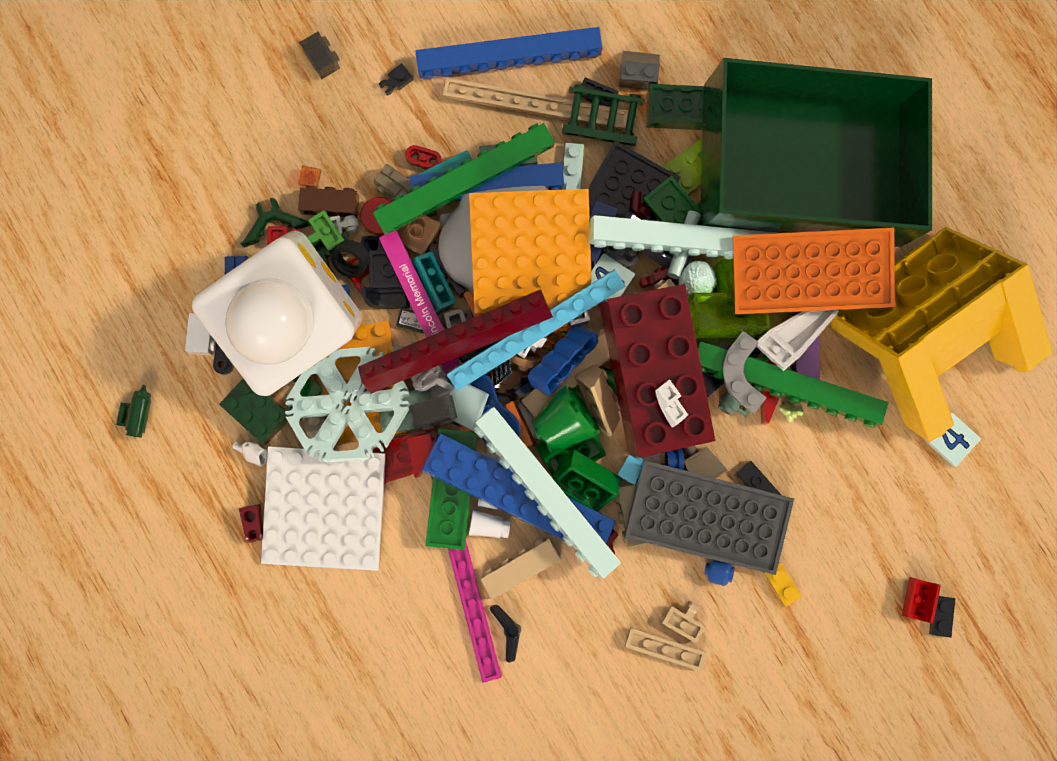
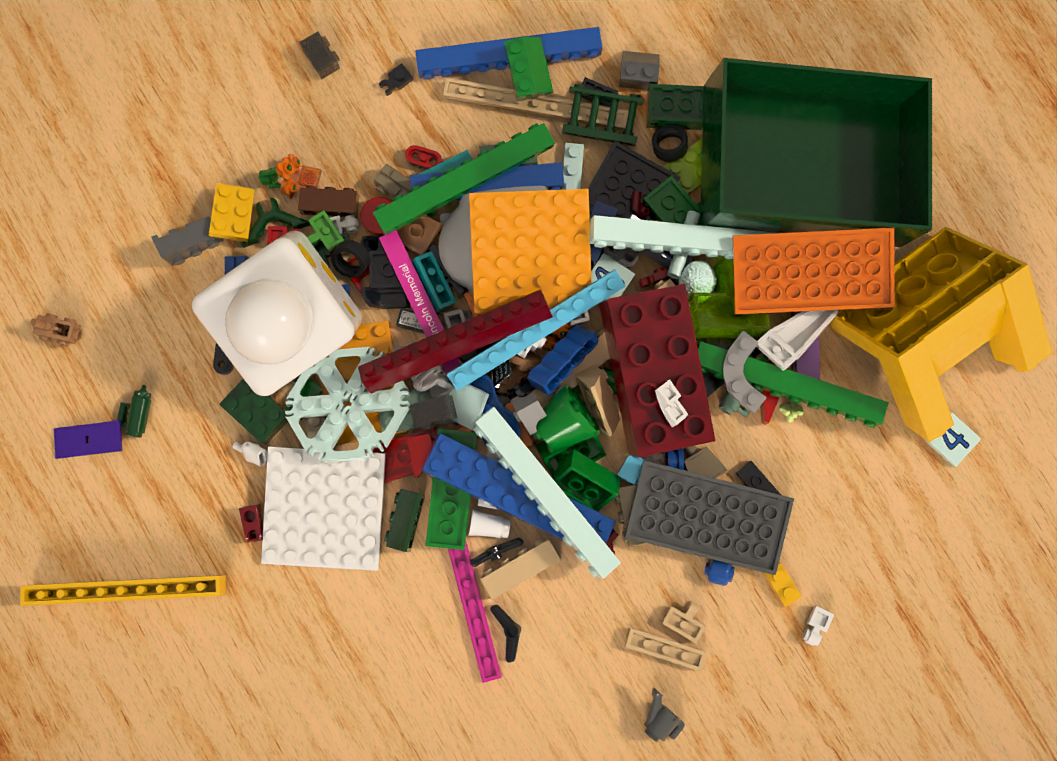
white brick [185,313,216,356] -> none
red bracket [901,577,941,623] -> none
black plate [929,596,956,638] -> none
none -> yellow brick [20,575,226,606]
none -> medium nougat brick [31,313,82,346]
none -> dark purple piece [54,420,123,459]
none -> dark grey wedge [151,216,223,266]
none -> yellow plate [209,183,255,242]
none -> orange plant [259,154,301,199]
none -> dark green slope [384,489,425,552]
none -> black piece [470,538,524,567]
none -> green slope [504,37,554,102]
none -> light grey brick [511,392,547,435]
none -> dark grey piece [644,687,685,742]
none -> black tyre [652,124,688,162]
none -> white plate [802,606,834,646]

